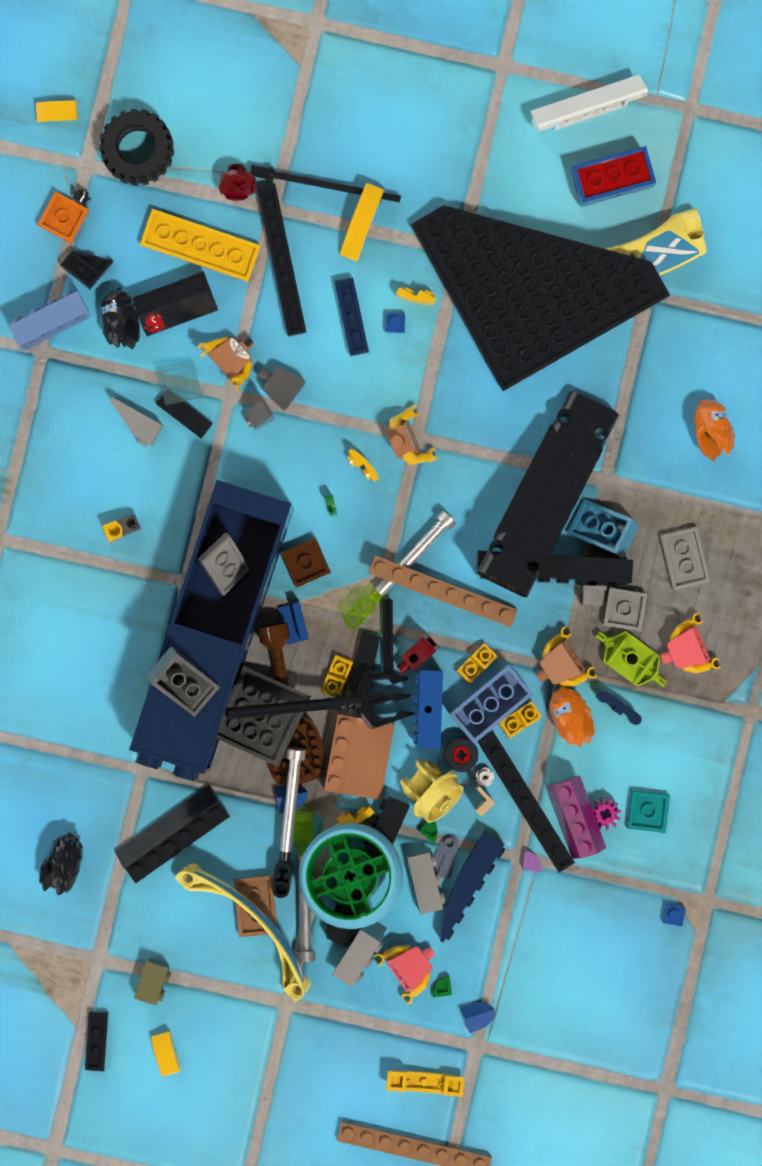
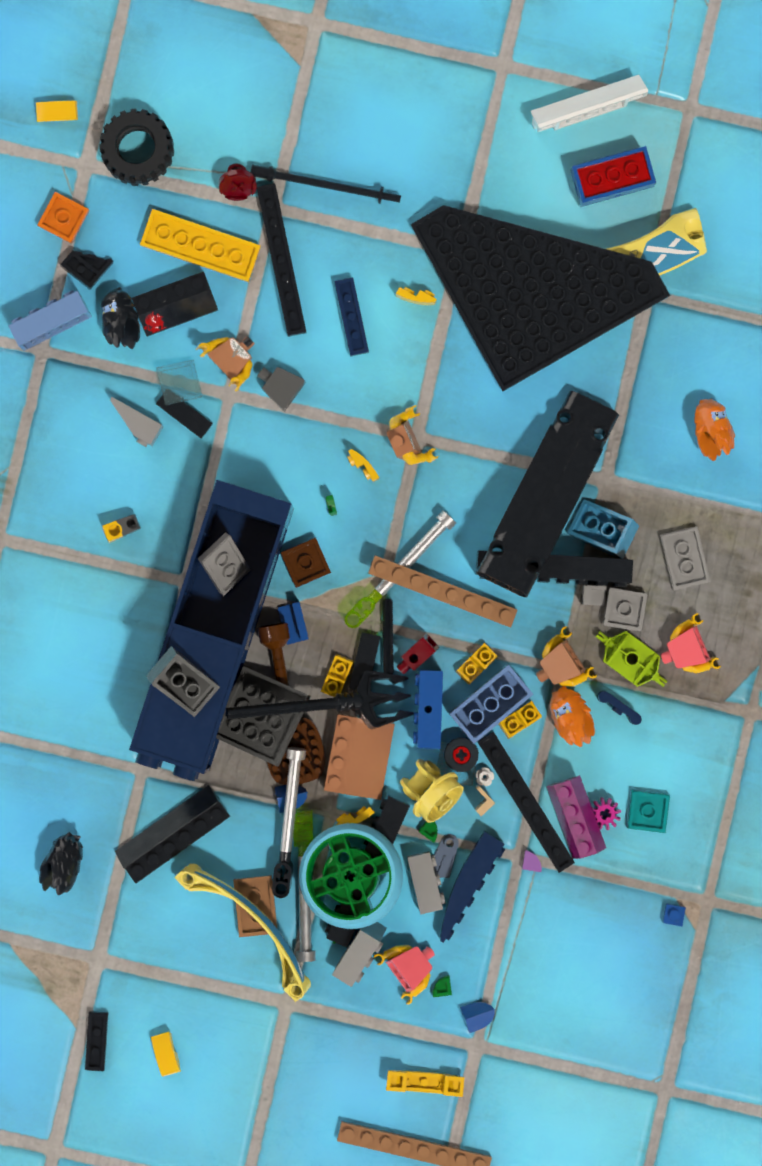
black plate [72,188,91,204] -> none
olive brick [134,959,171,1005] -> none
dark grey slope [244,399,275,430] -> none
yellow slope [340,183,385,262] -> none
blue plate [385,313,405,333] -> none

